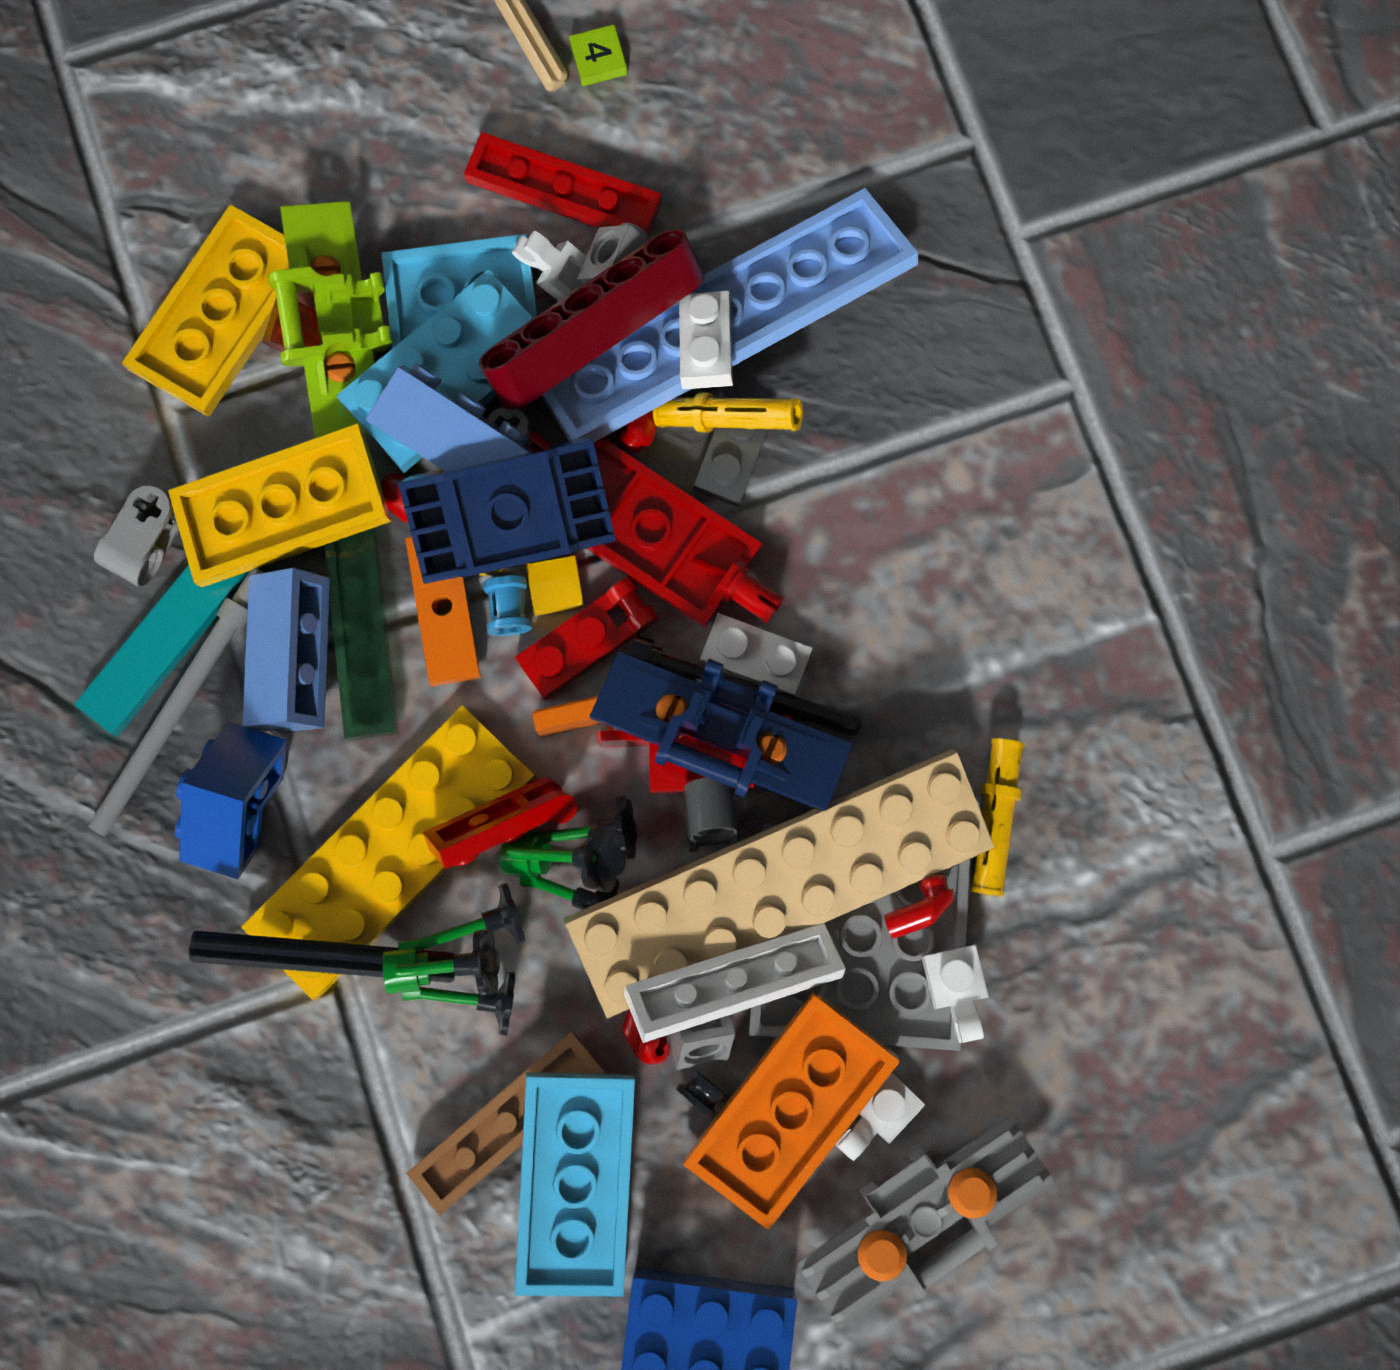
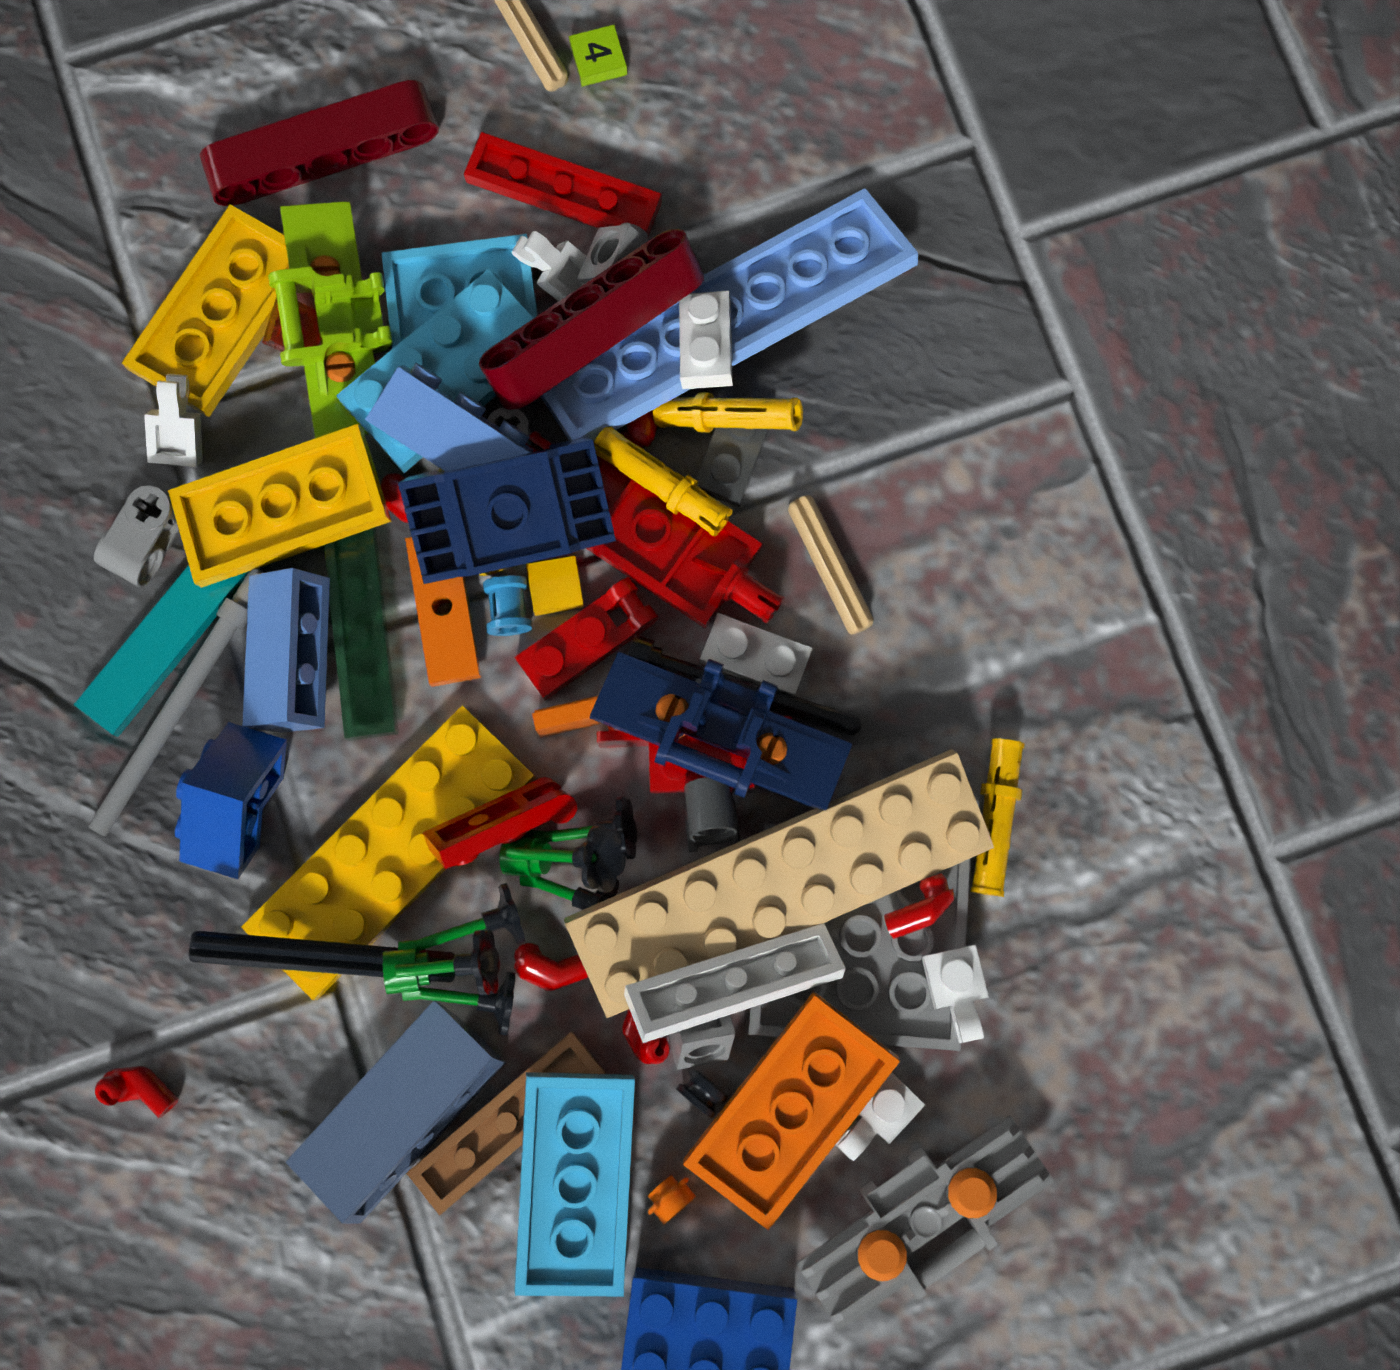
none -> red arm [95,1066,179,1118]
none -> white plate [145,374,203,467]
none -> dark red beam [199,80,439,206]
none -> sand blue brick [286,1001,506,1224]
none -> red arm [514,943,589,991]
none -> yellow pin [594,427,733,537]
none -> orange plate [647,1175,696,1225]
none -> tan axle [788,495,874,635]

